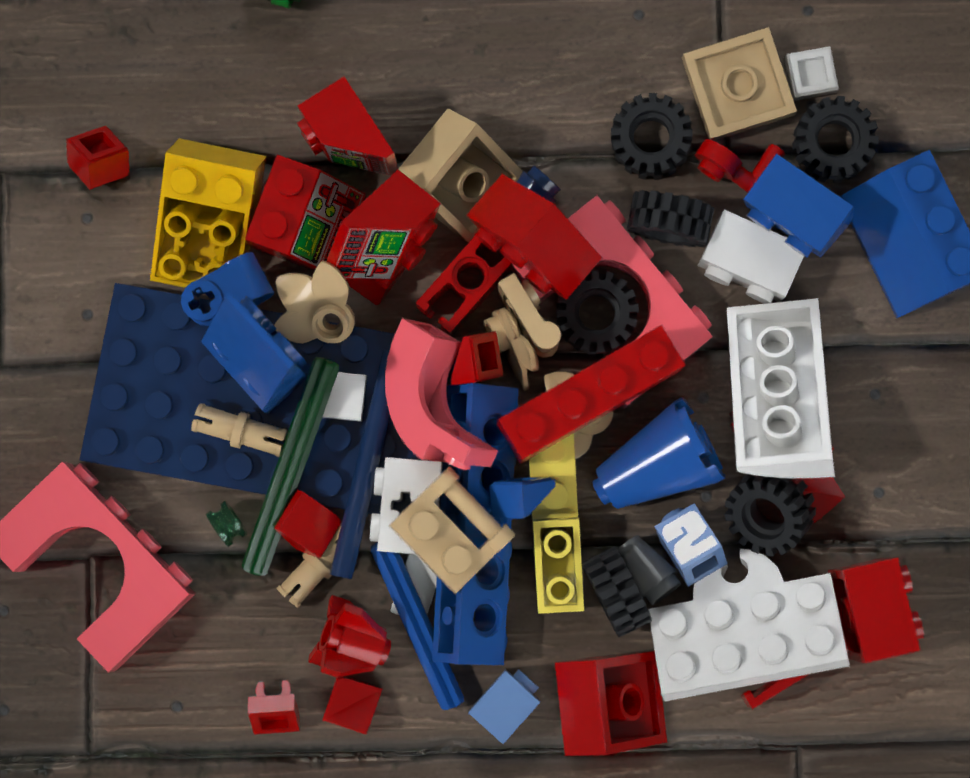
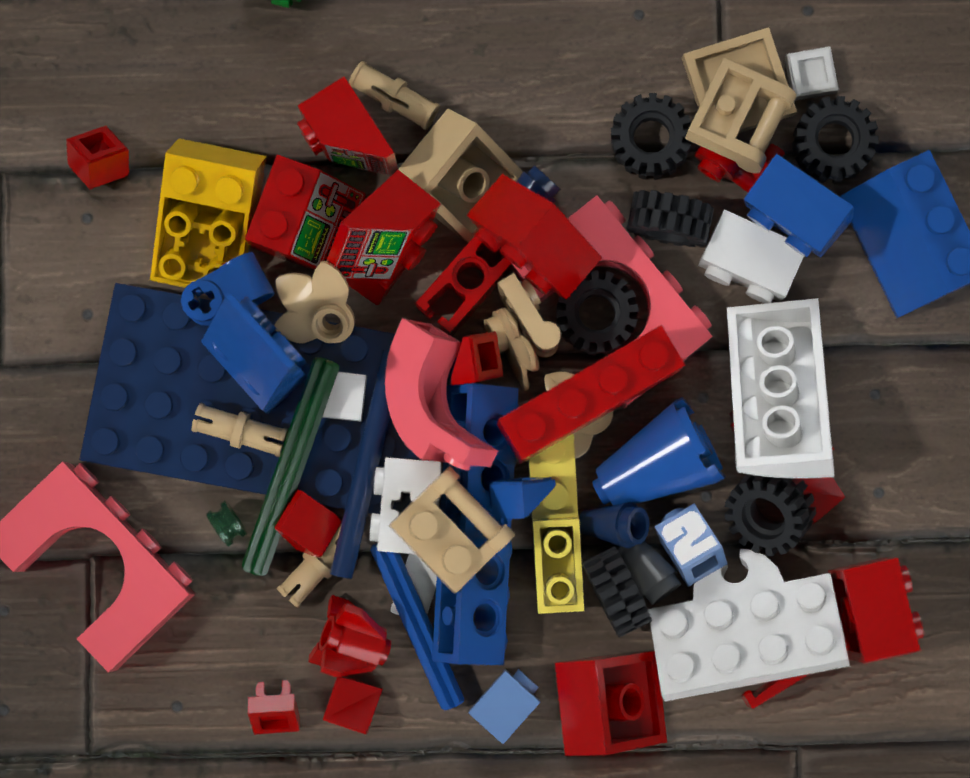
none -> tan pin [349,61,440,130]
none -> dark blue cone [579,502,649,548]
none -> tan plate [685,58,796,173]

